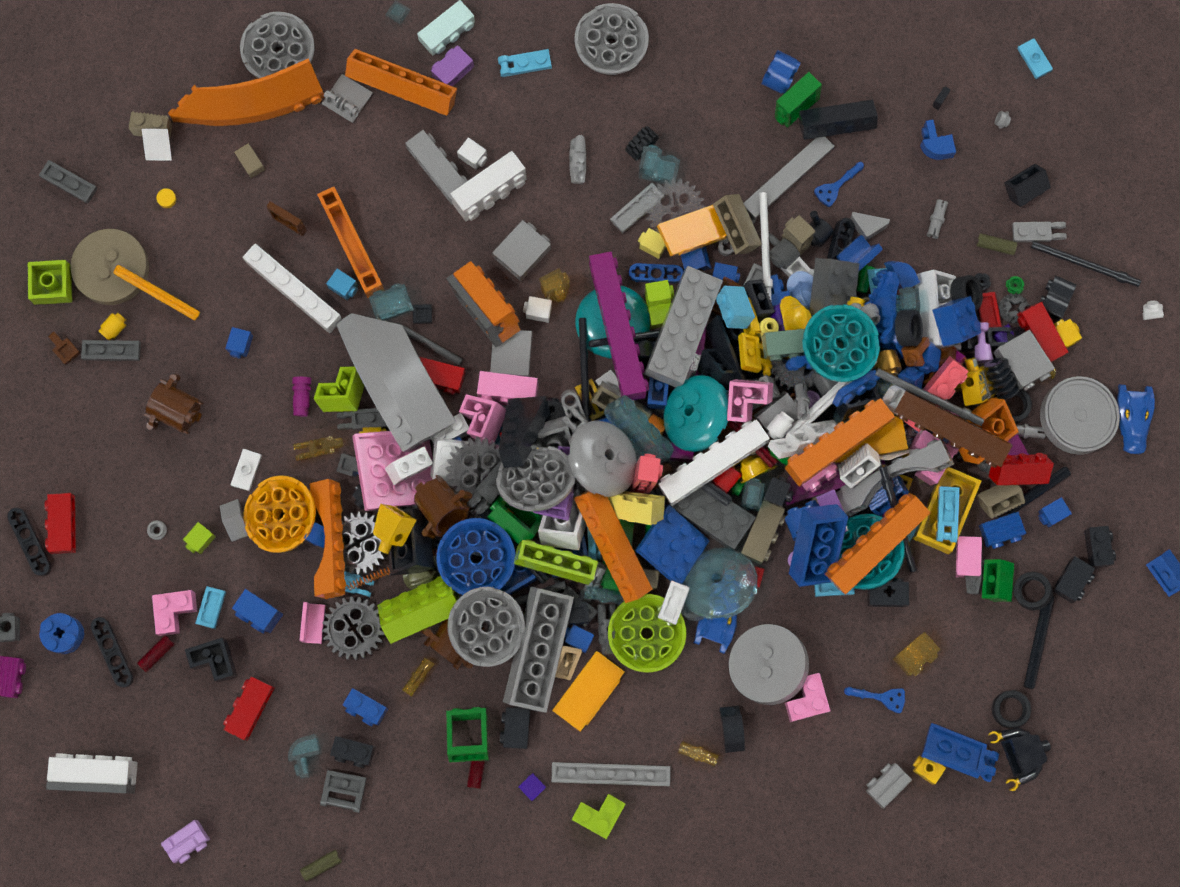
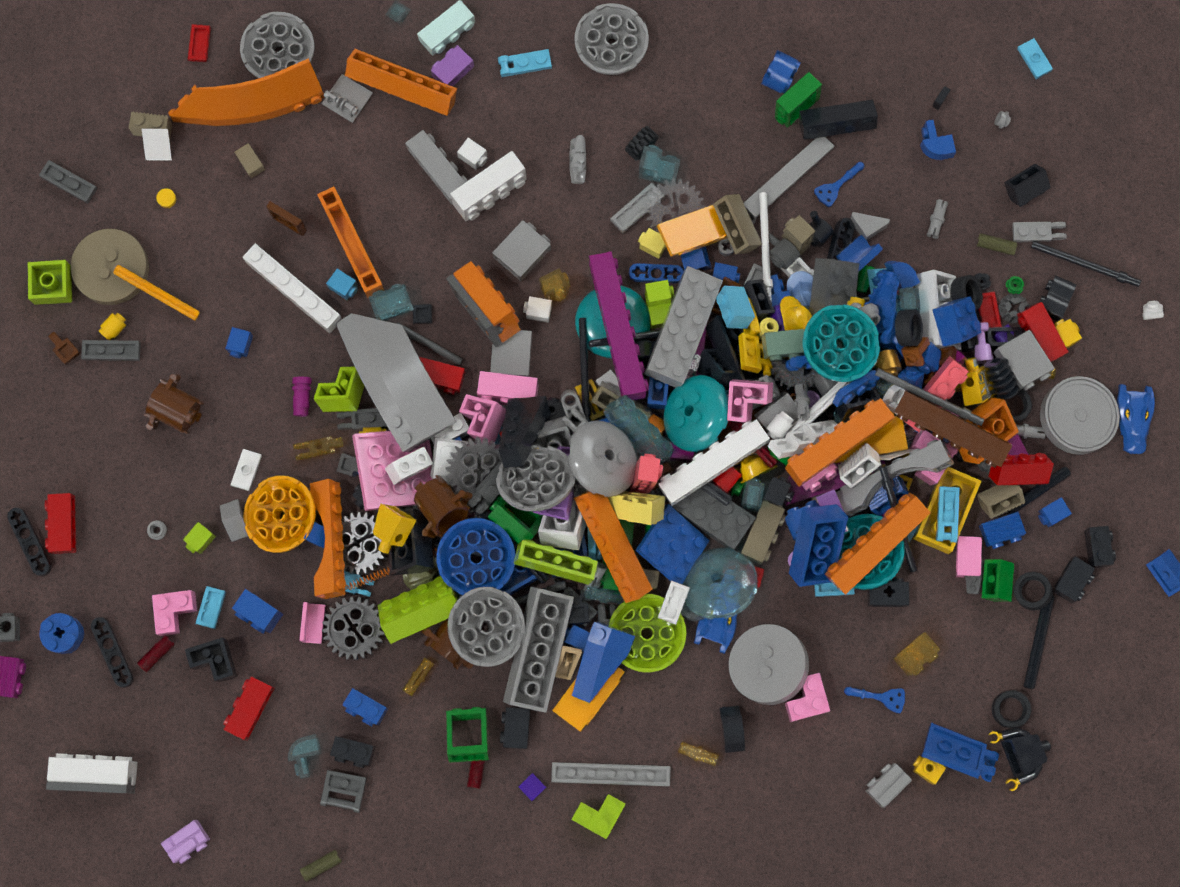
none -> red tile [188,24,211,62]
none -> blue wedge [572,622,636,703]

